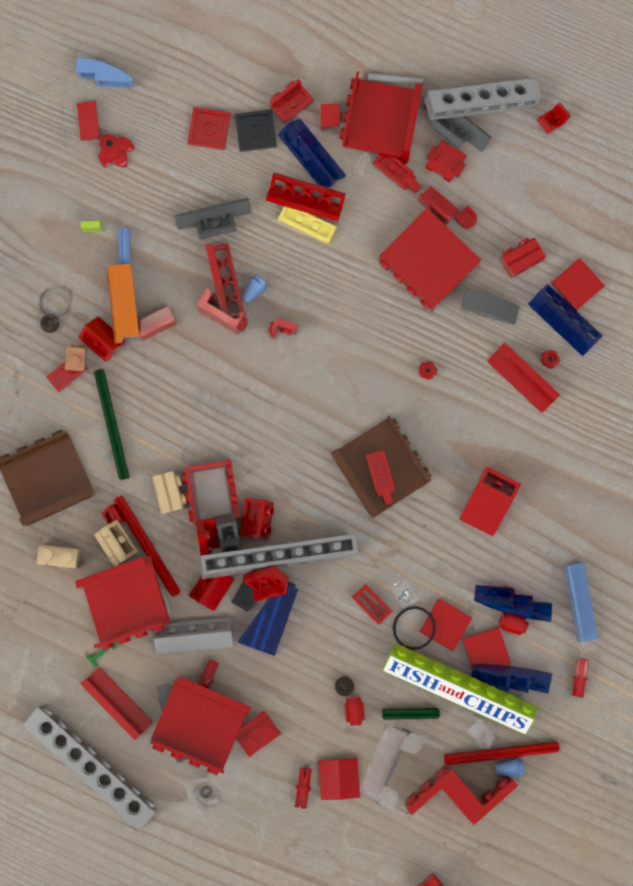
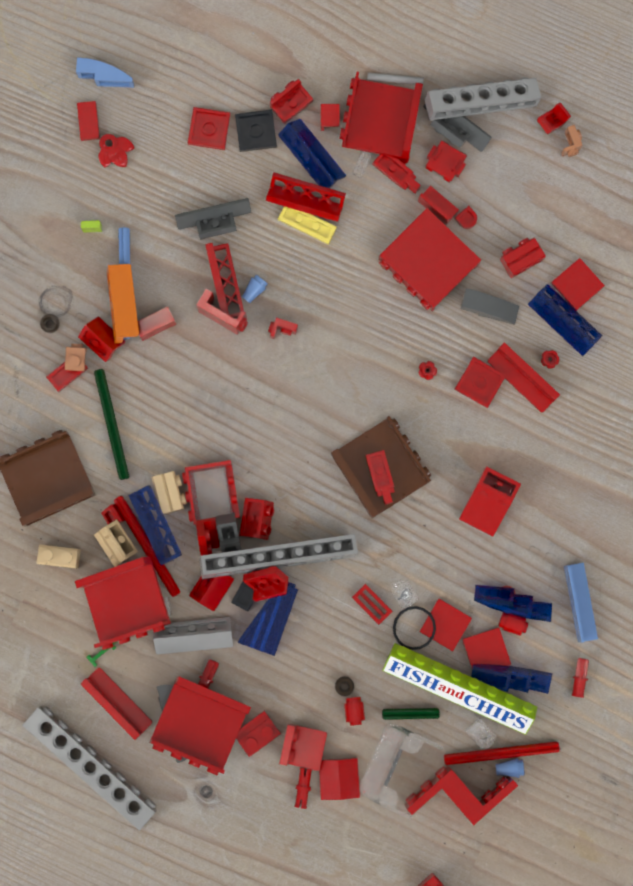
none -> clear blue fence [128,485,182,565]
none -> red bracket [279,724,327,771]
none -> red tile [454,356,507,408]
none -> nougat bracket [561,125,583,157]

